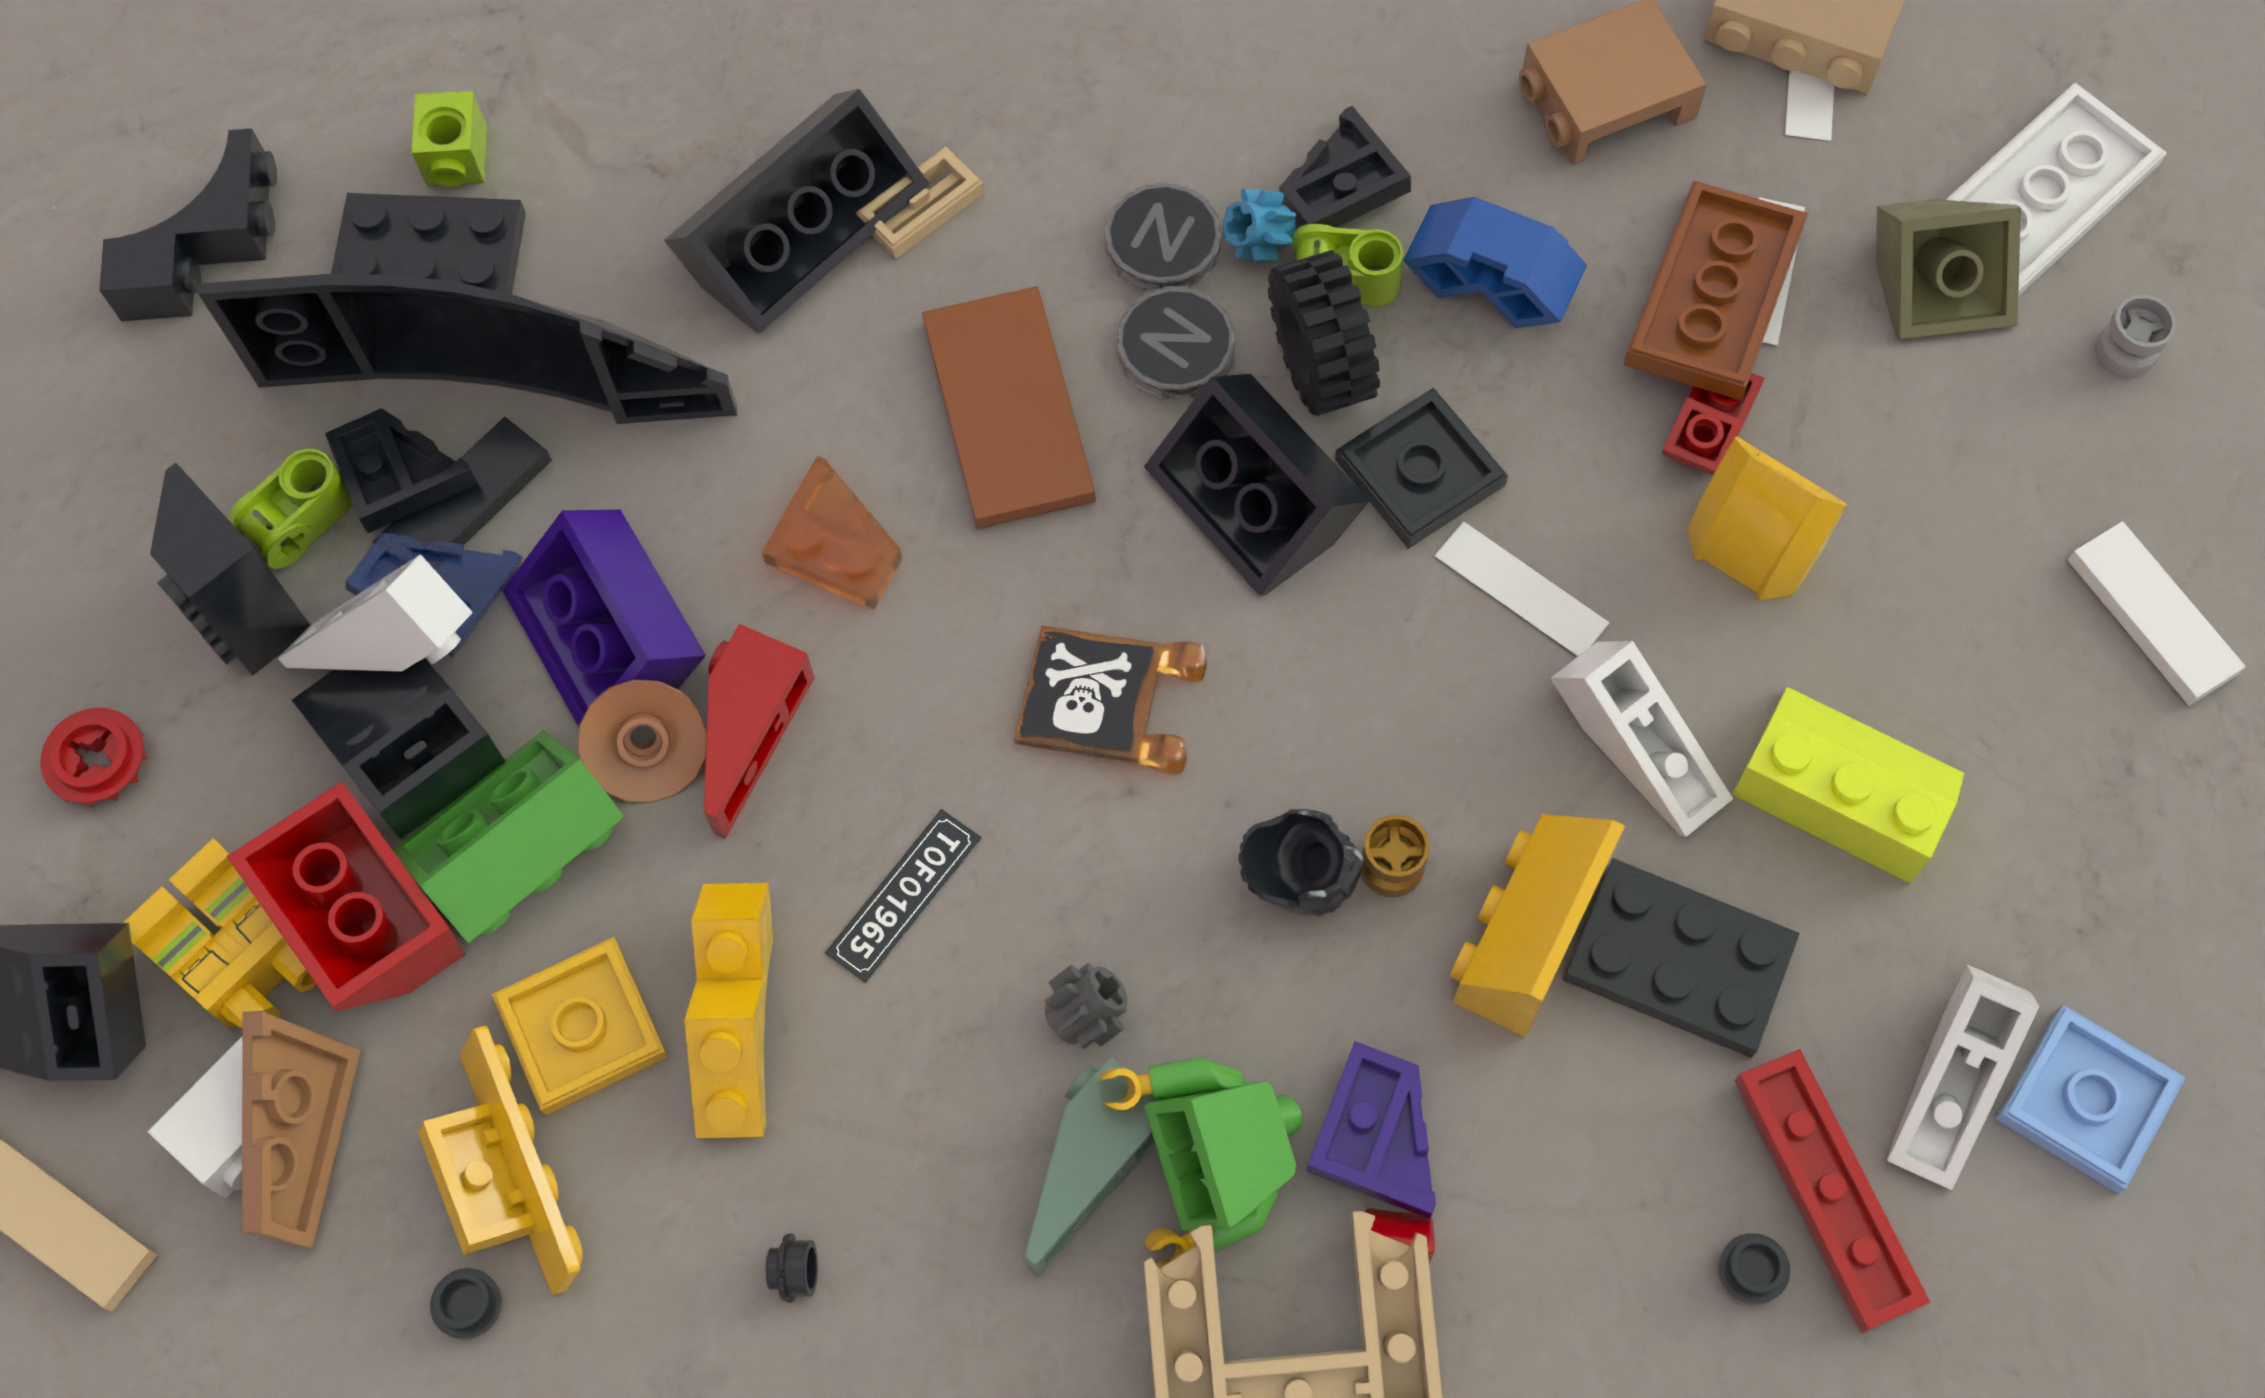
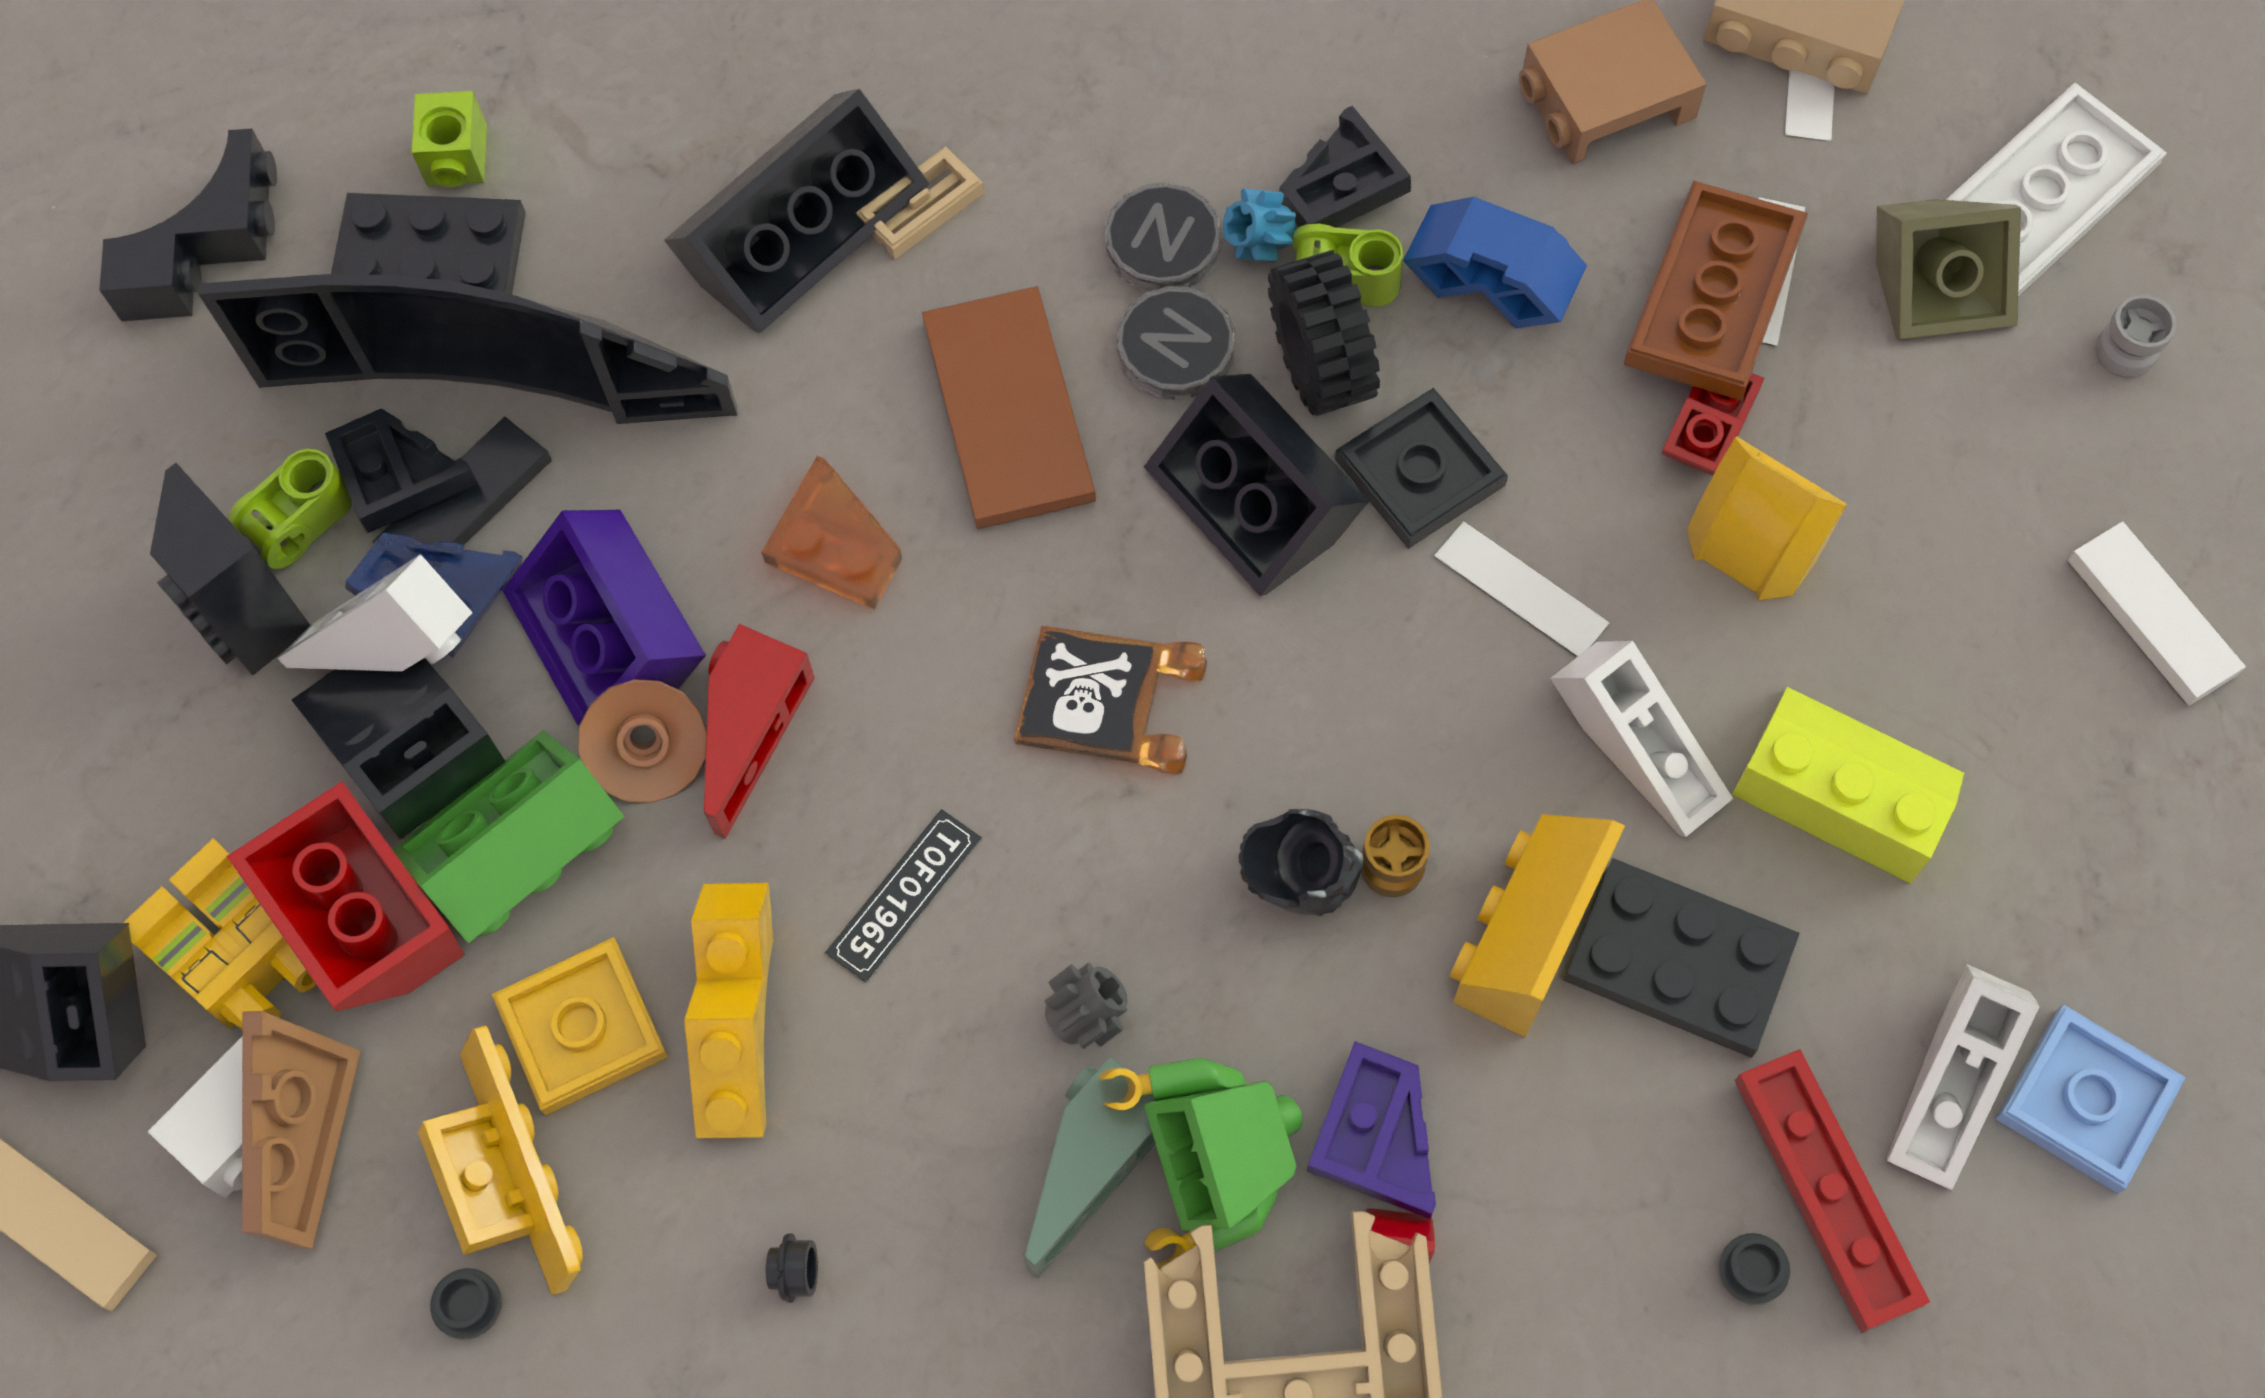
red gear [40,708,148,808] -> none

